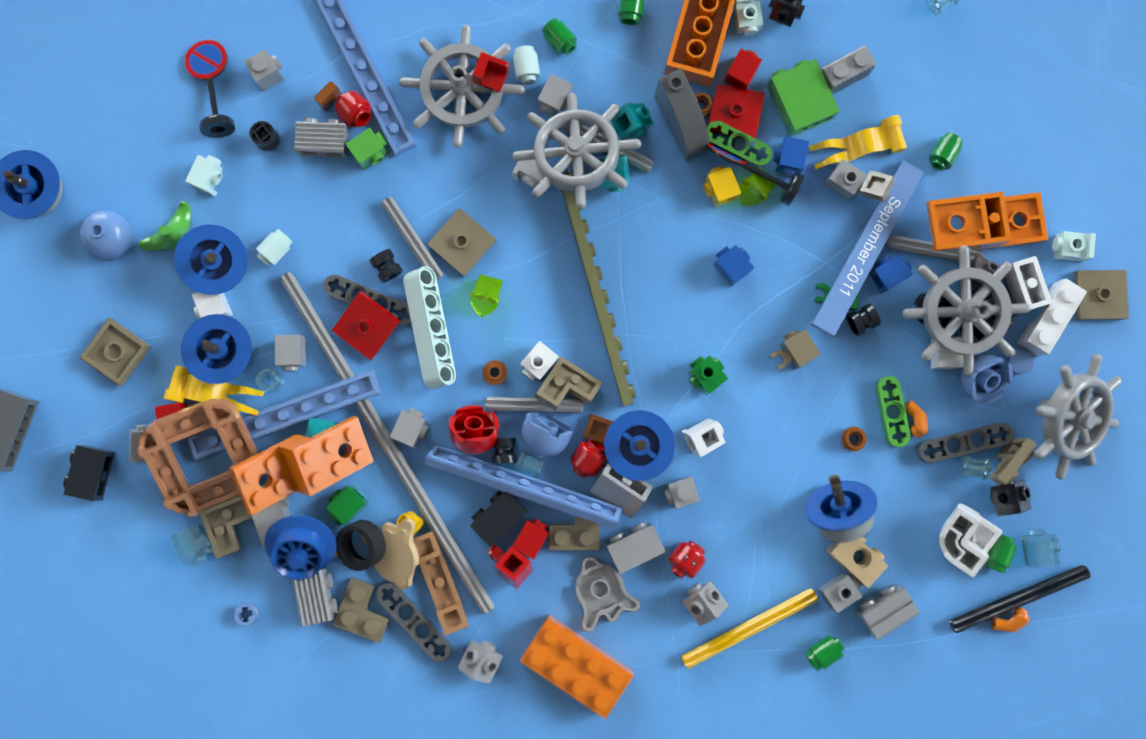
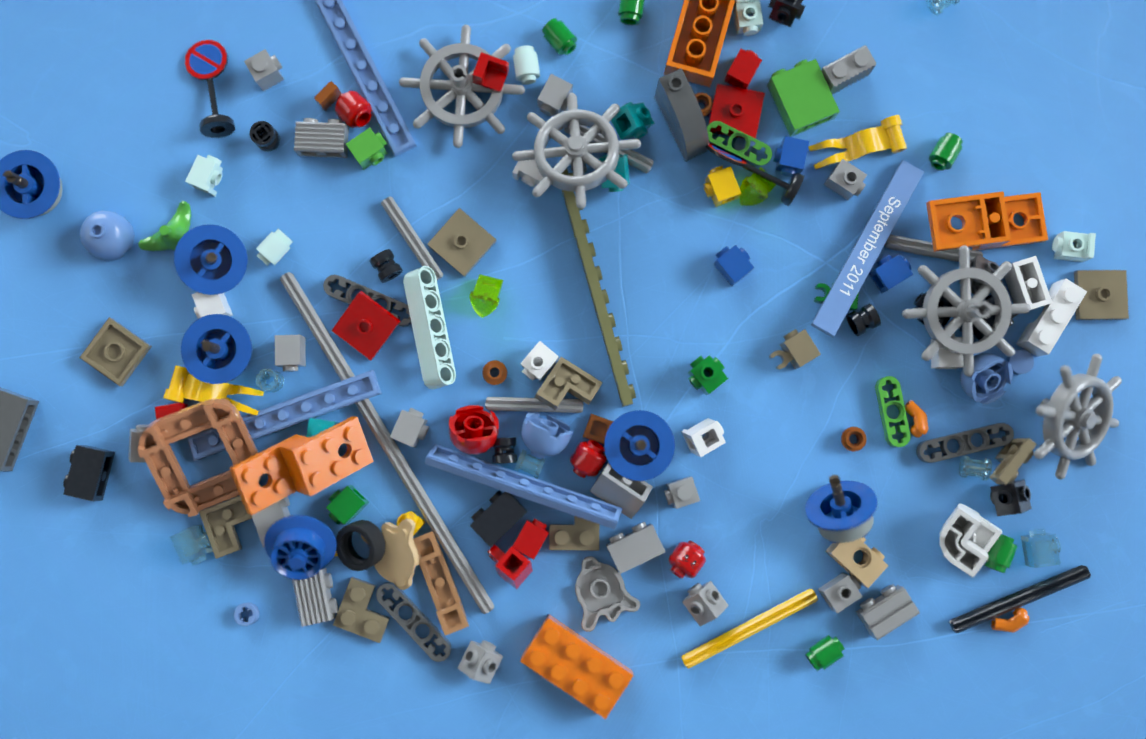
tile [859,170,895,202] -> none

